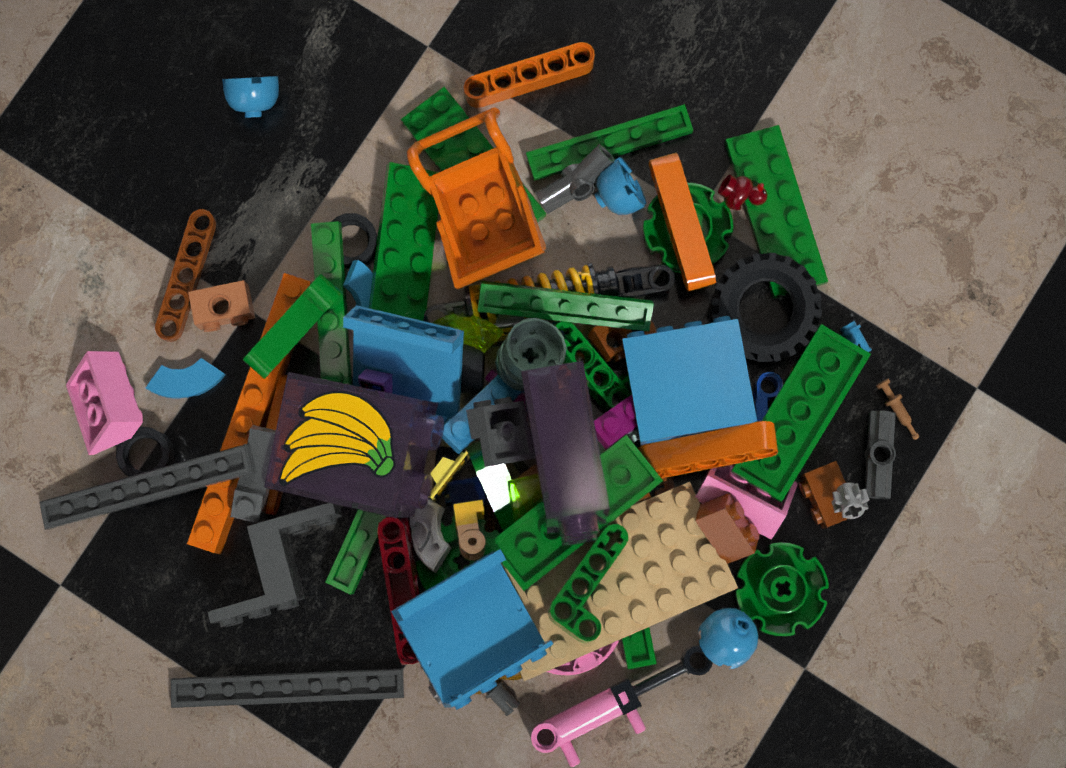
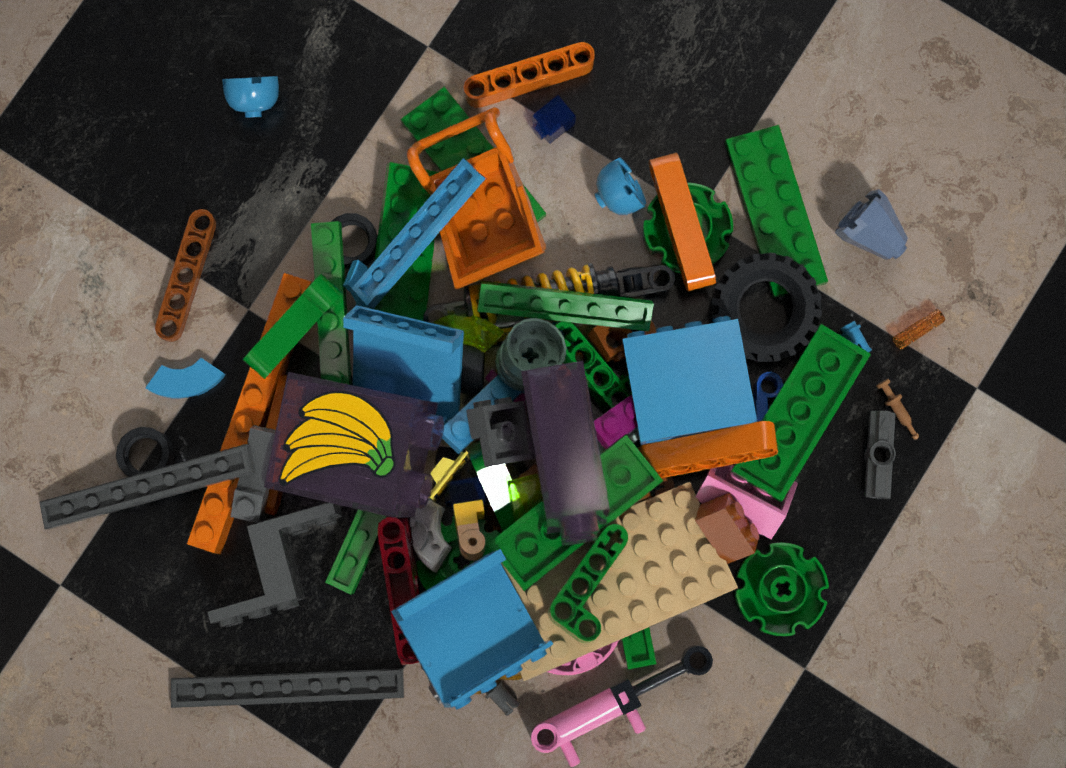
bright pink slope [66,351,143,455] -> none
nougat brick [188,280,255,332] -> none
medium lavender slope [358,369,392,401] -> none
green plate [526,104,693,181] -> none
dark grey piece [535,144,615,214] -> none
dark azure cylinder [698,608,758,669] -> none
dark red animal [718,174,767,210] -> none
dark orange brick [799,461,847,529] -> none
light grey gear [831,483,869,519] -> none
none -> dark azure plate [352,158,486,309]
none -> clear blue brick [531,95,576,144]
none -> sand blue cone [835,189,908,260]
none -> clear orange axle [893,309,945,349]

